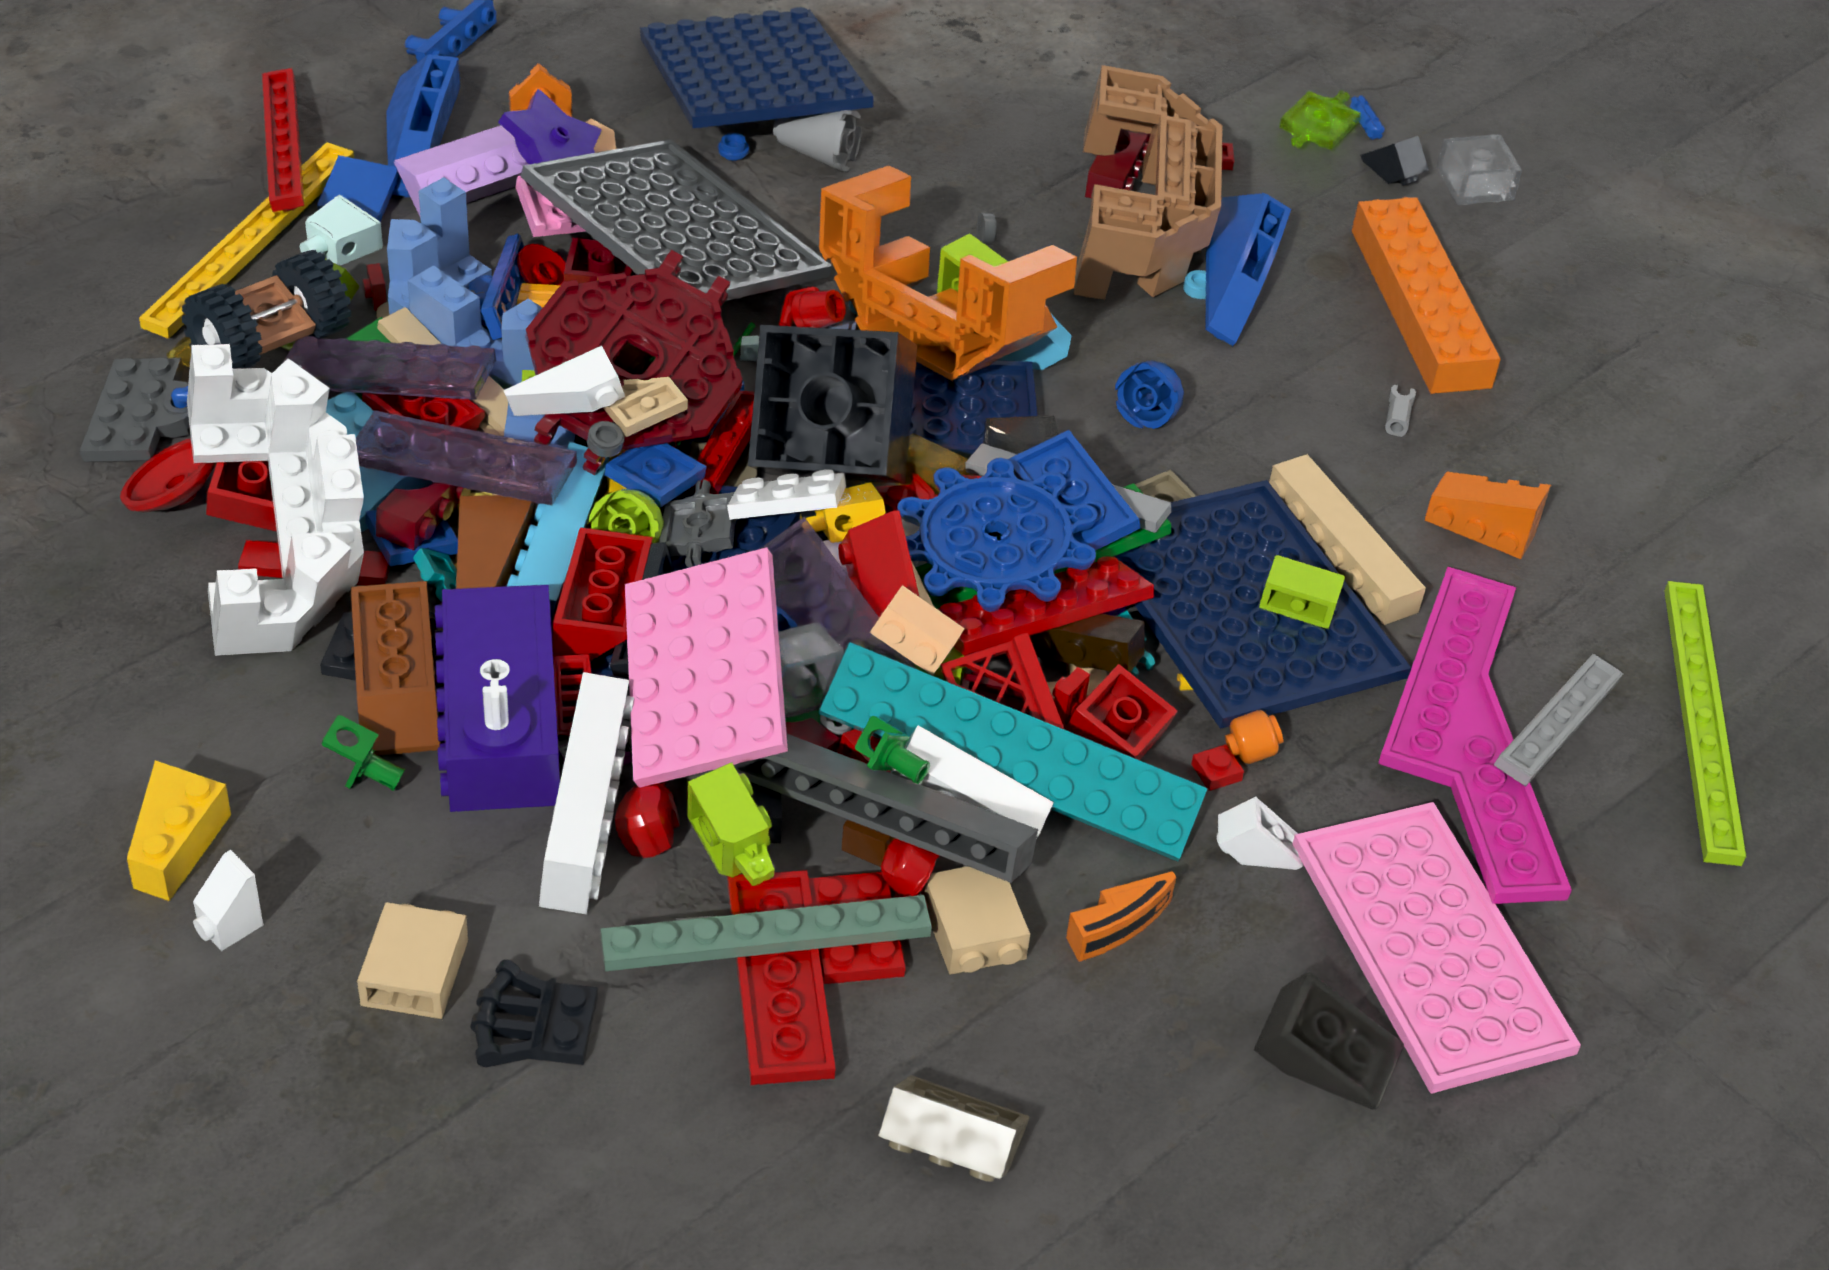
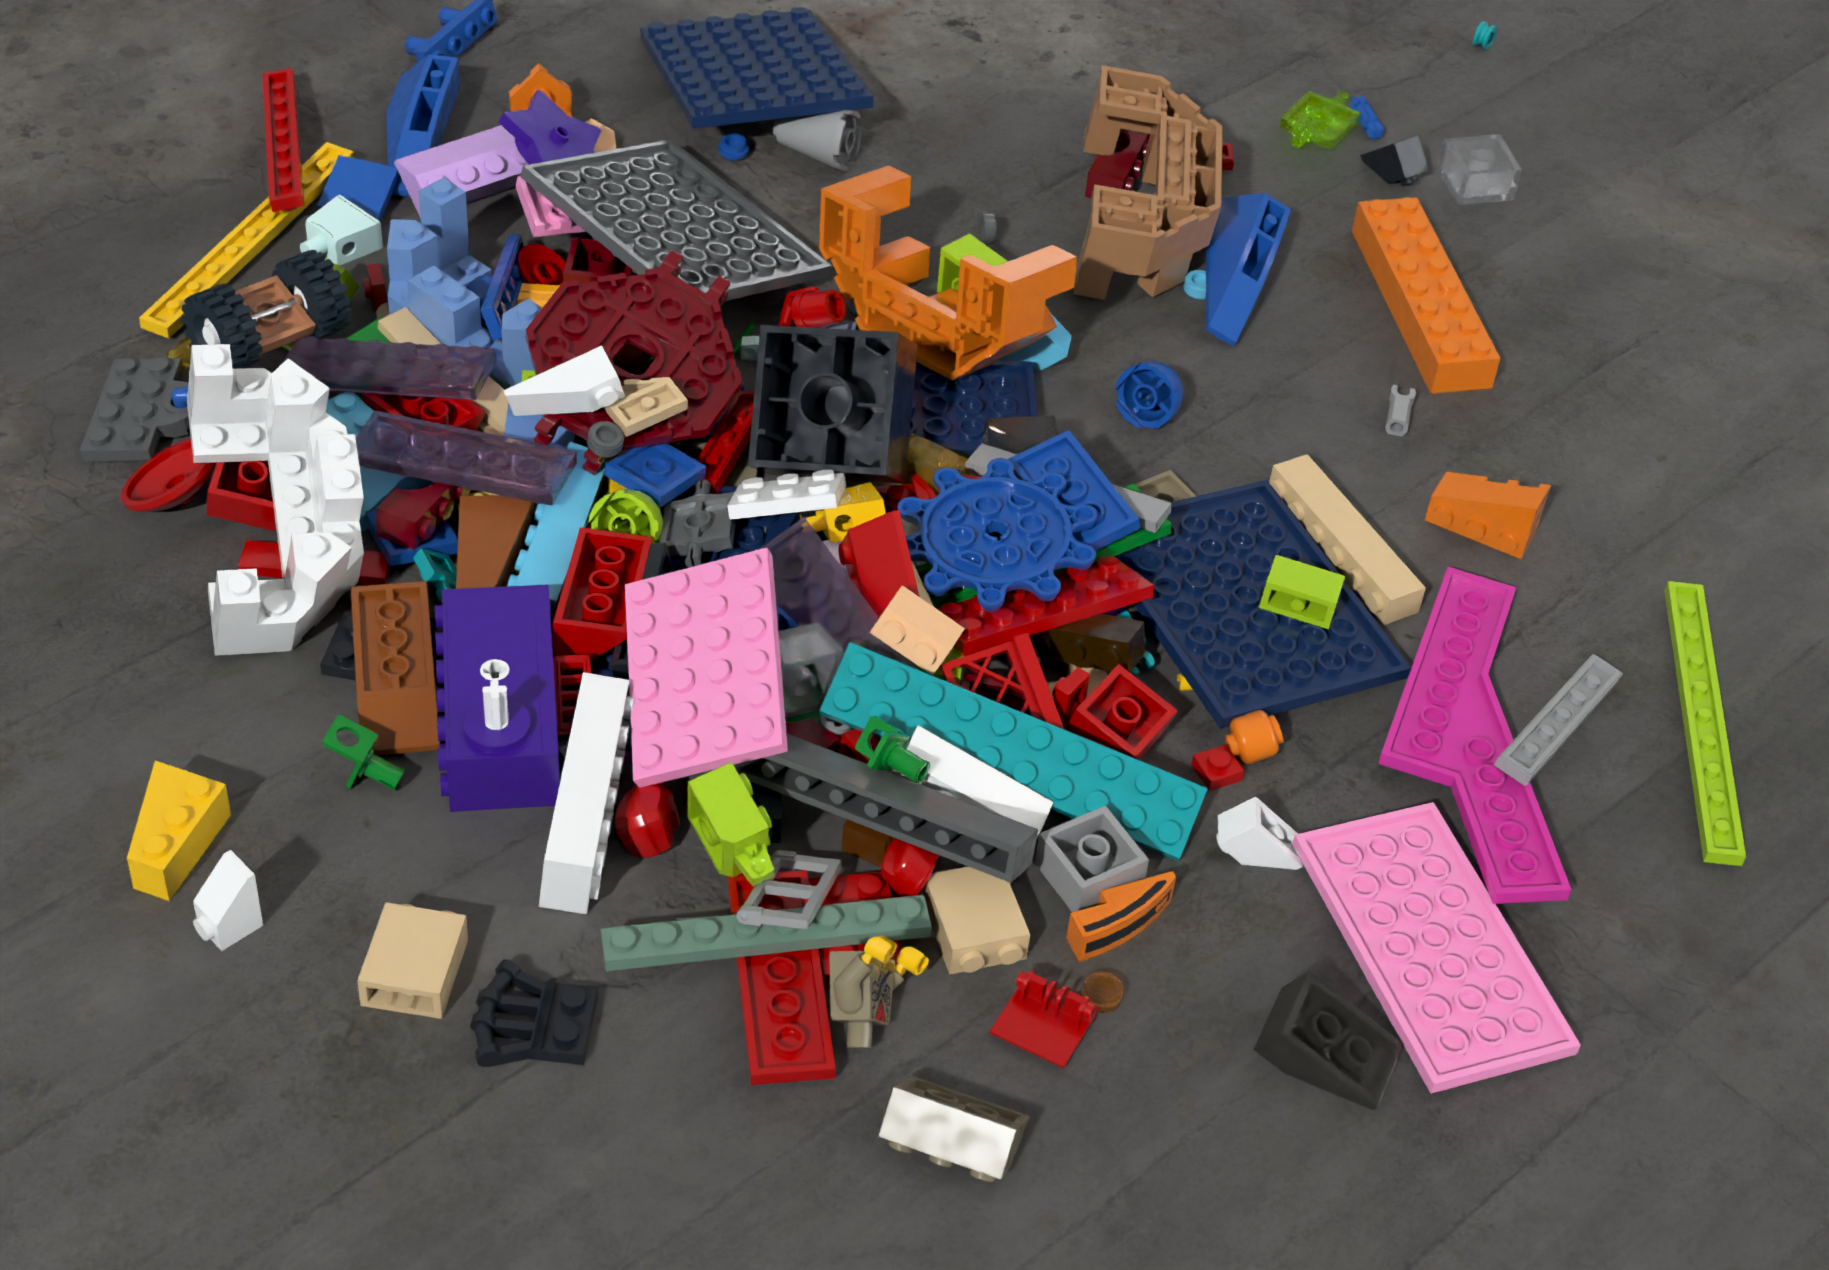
none -> light grey window [736,850,842,930]
none -> dark tan torso [830,936,929,1049]
none -> red hinge [990,970,1100,1069]
none -> light grey brick [1035,805,1149,912]
none -> clear orange tile [1081,971,1124,1013]
none -> teal bush [1473,21,1498,50]

